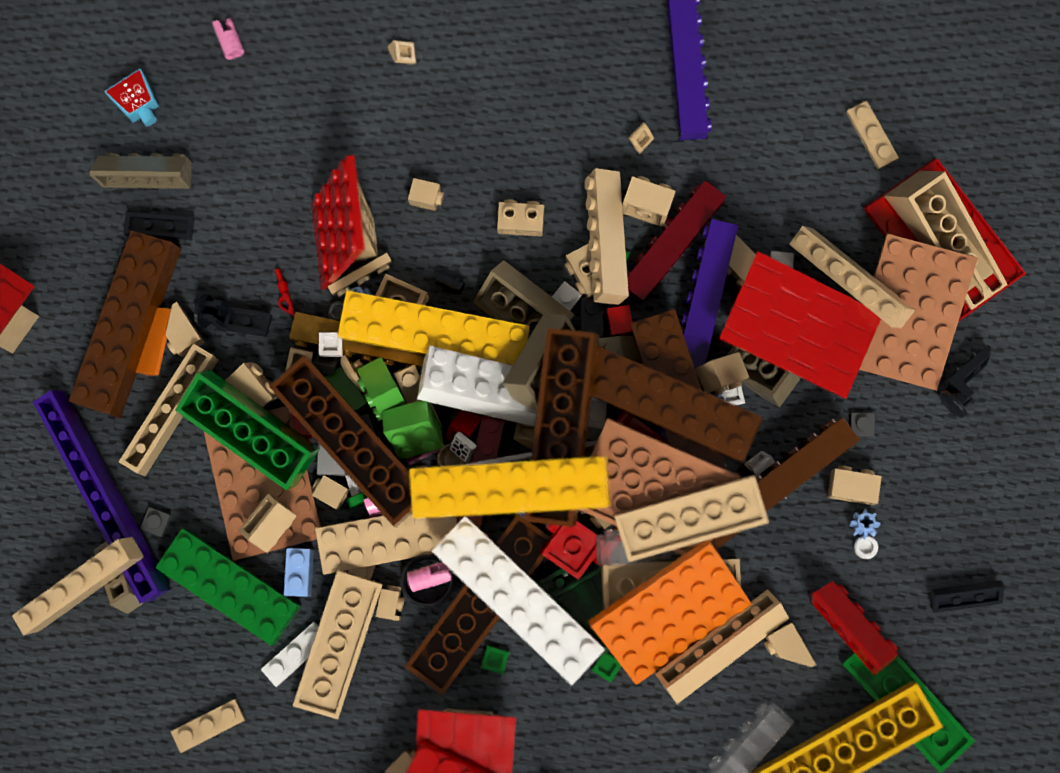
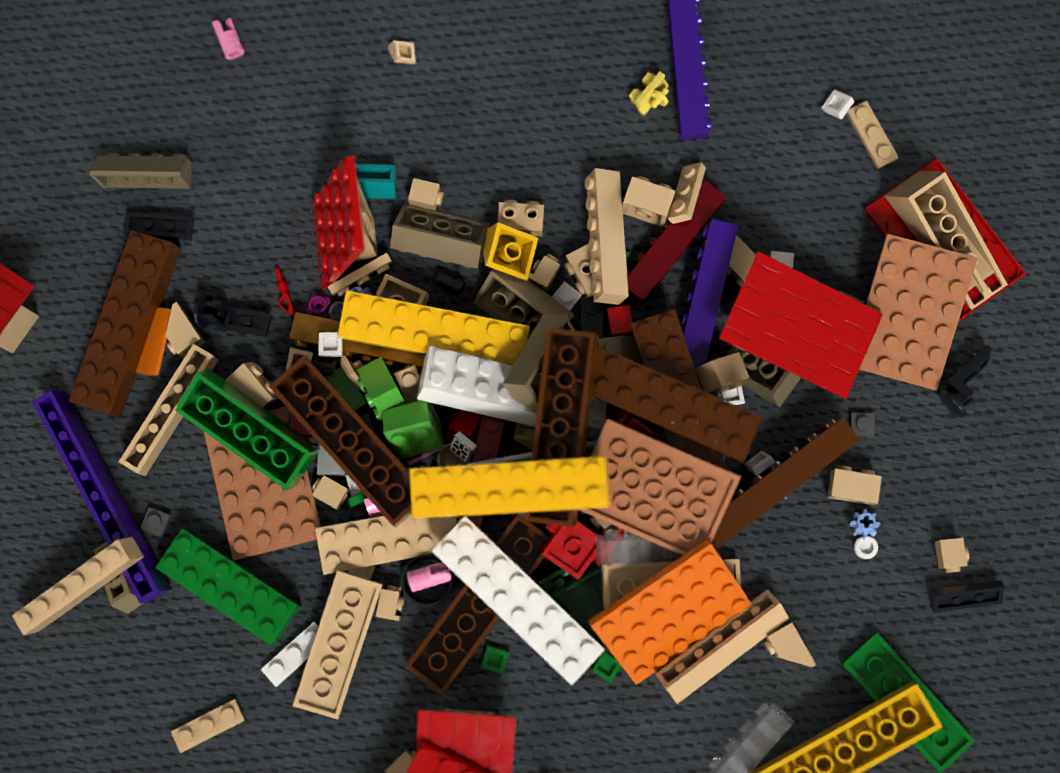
torso [104,69,159,126] -> none
tan brick [239,494,296,553] -> none
light blue brick [284,548,314,597] -> none
tan plate [614,475,769,562] -> none
tan slope [629,122,654,154] -> none
tan brick [789,226,915,328] -> none
red slope [811,581,898,676] -> none
none -> magenta plate [306,294,331,318]
none -> teal brick [355,164,396,199]
none -> dark tan slope [390,204,490,268]
none -> yellow slope [482,222,538,281]
none -> tan brick [528,254,560,292]
none -> light yellow hips [629,71,669,116]
none -> tan plate [668,162,706,224]
none -> white plate [821,90,854,120]
none -> tan brick [934,538,969,573]

